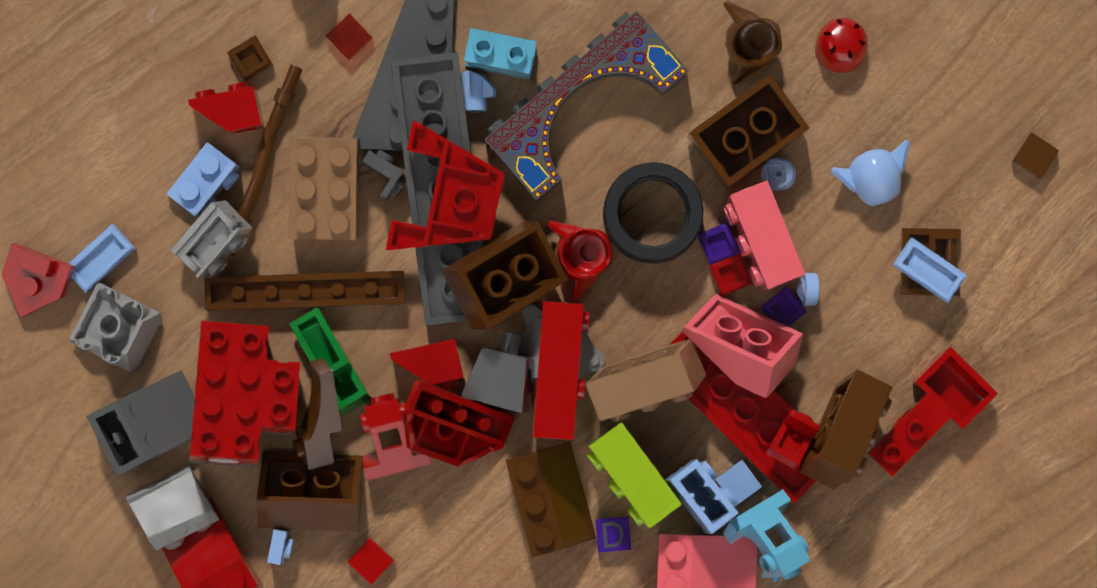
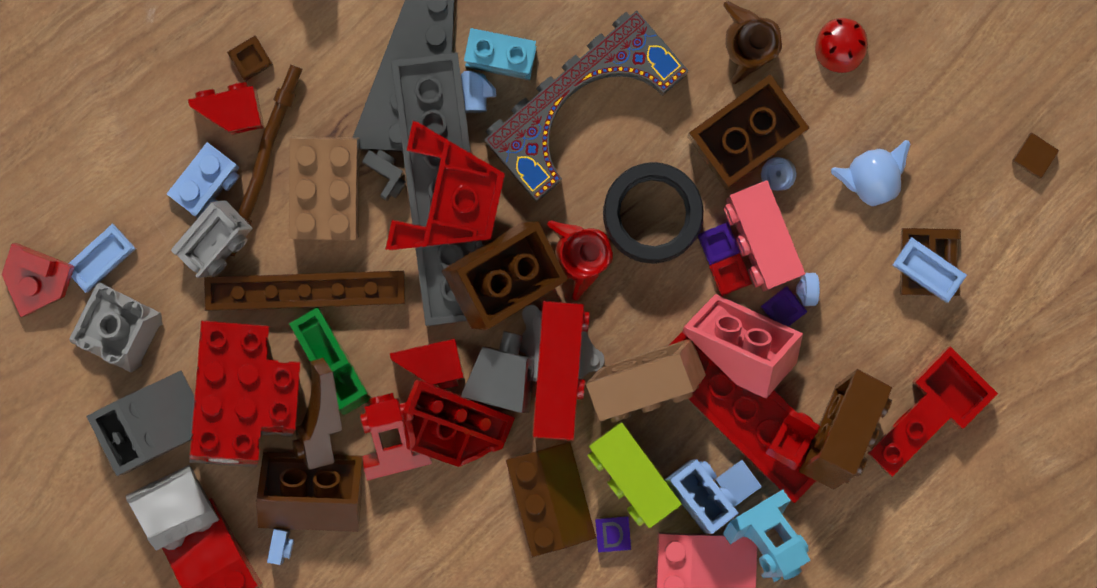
clear red tile [326,13,373,61] -> none
red tile [347,537,394,585] -> none

